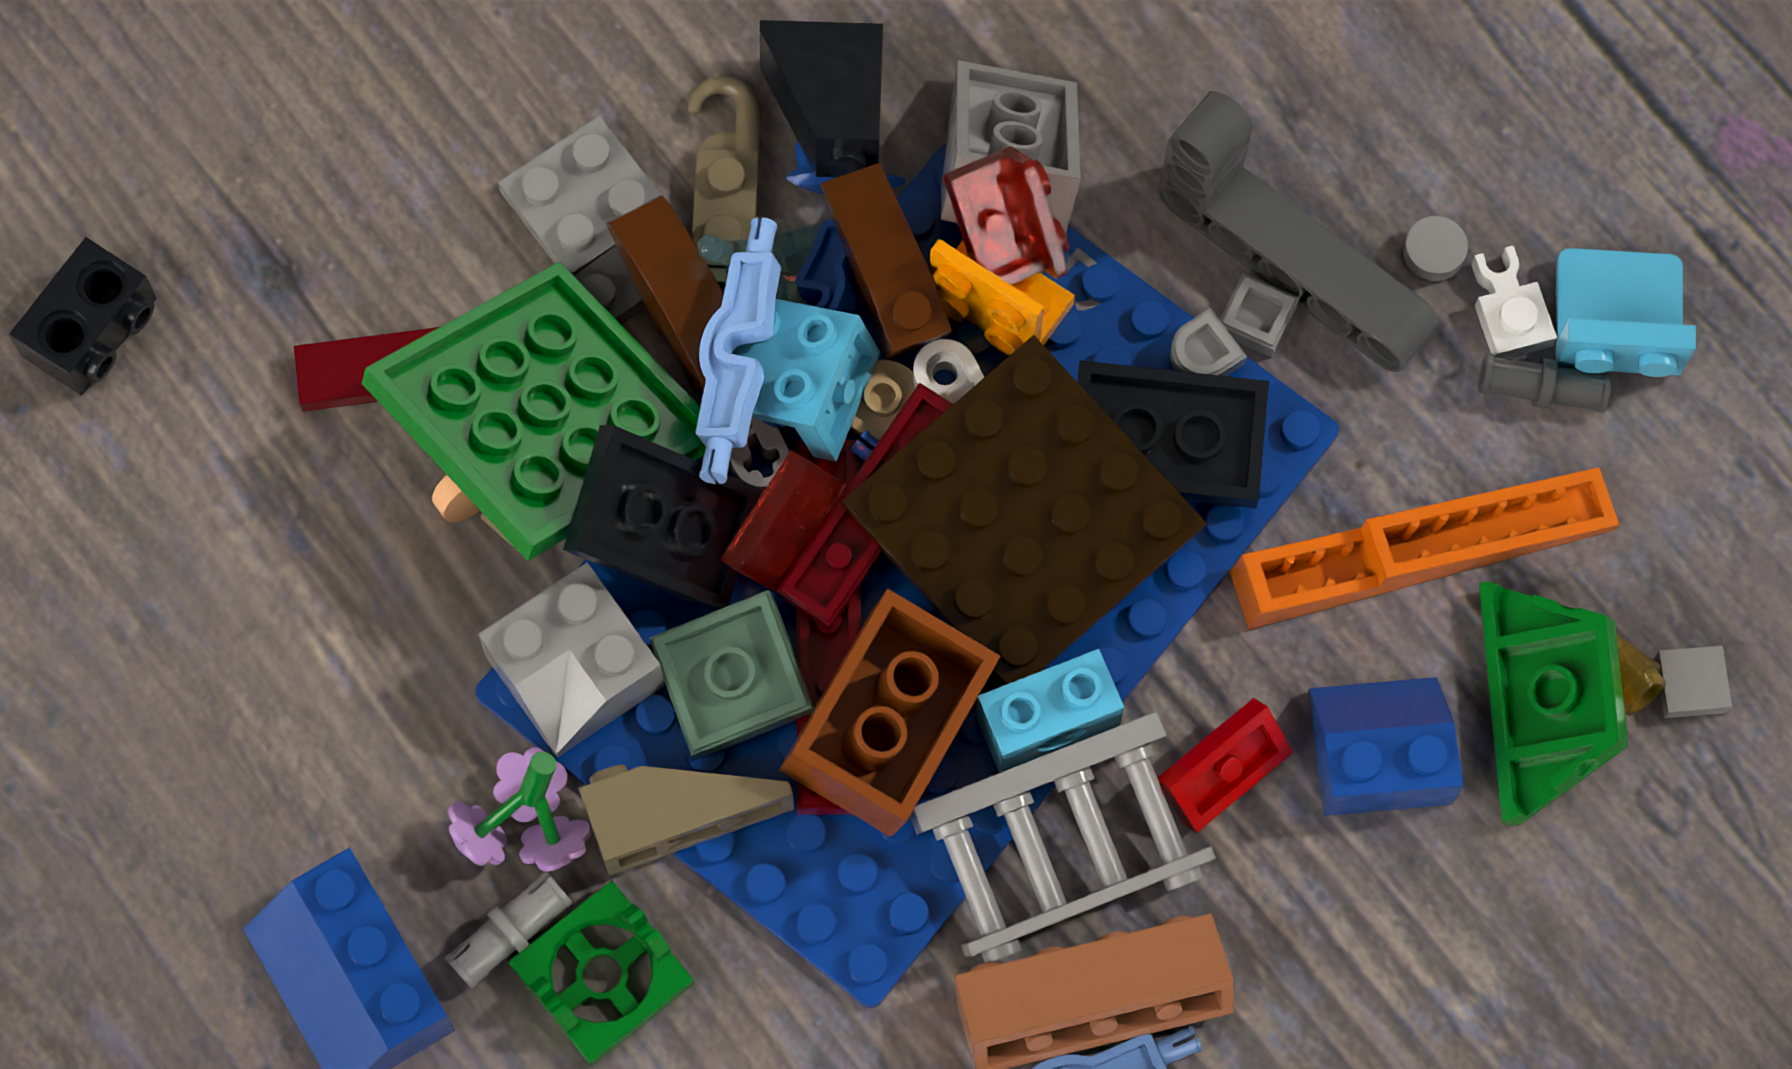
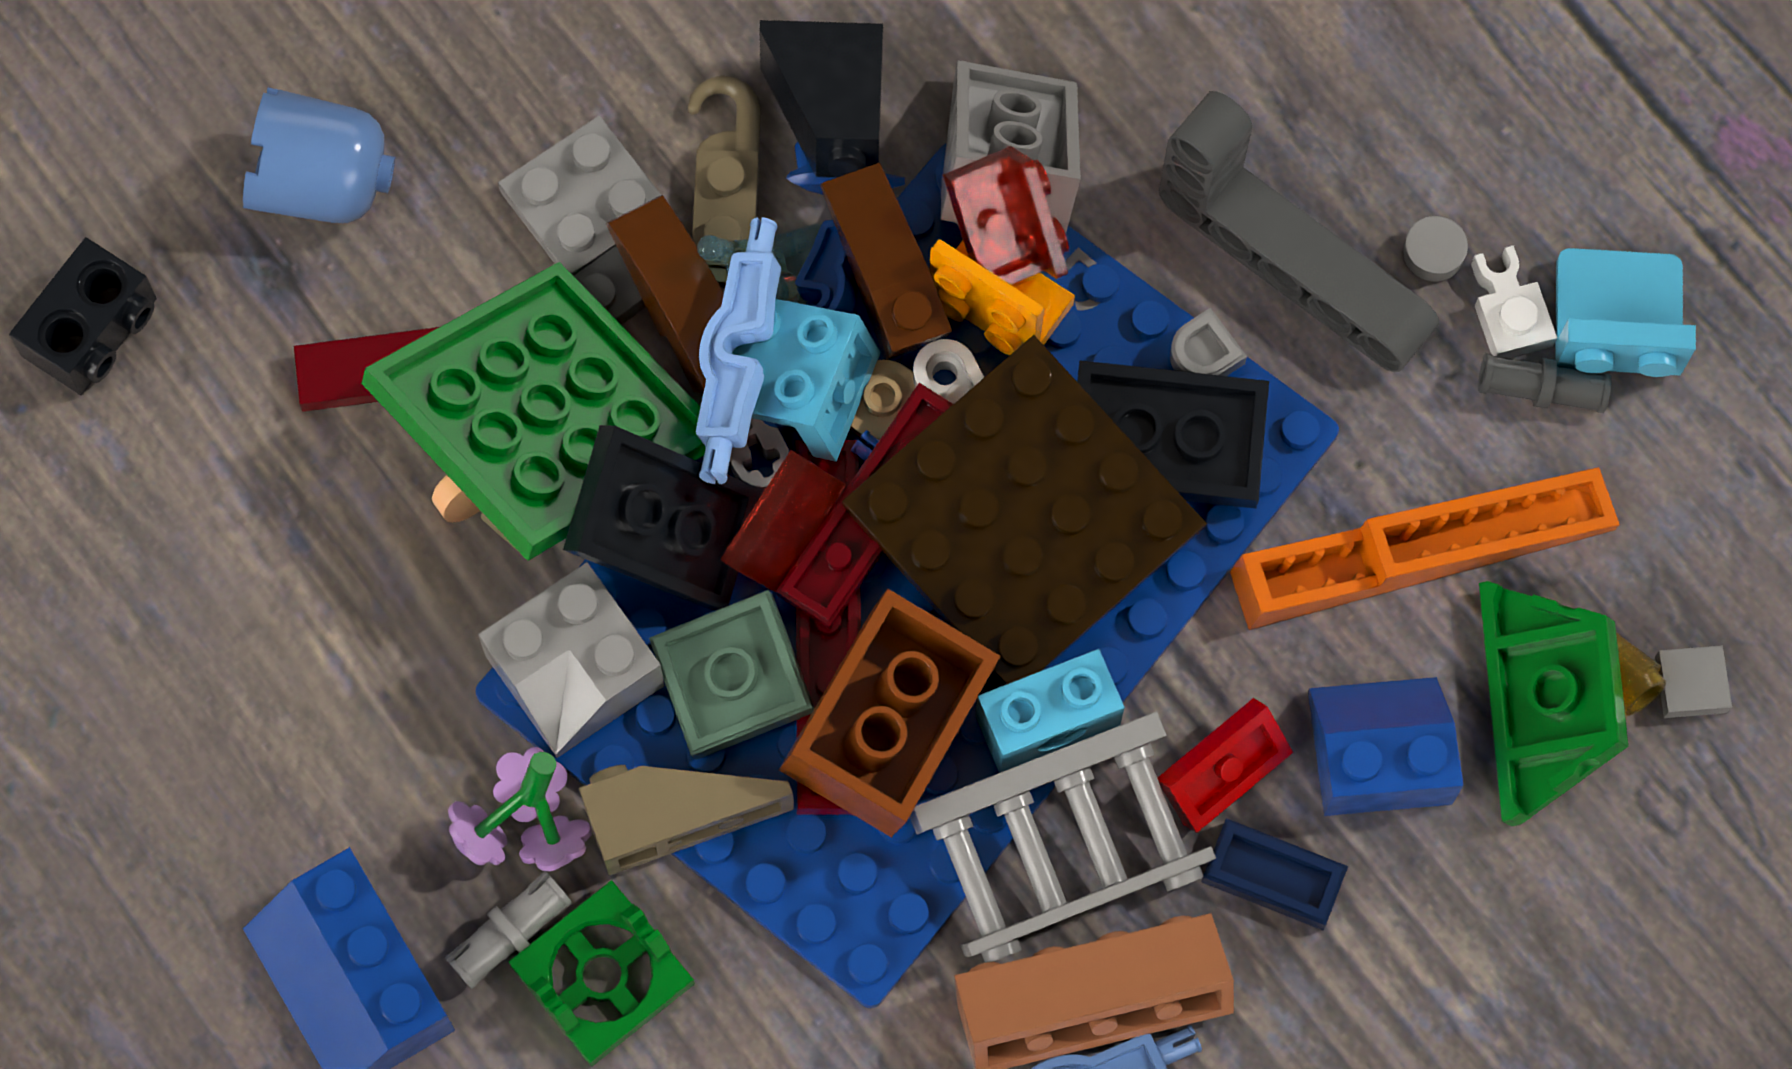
light grey tile [1220,273,1300,358] -> none
none -> medium blue cylinder [243,87,395,223]
none -> dark blue tile [1201,818,1348,930]

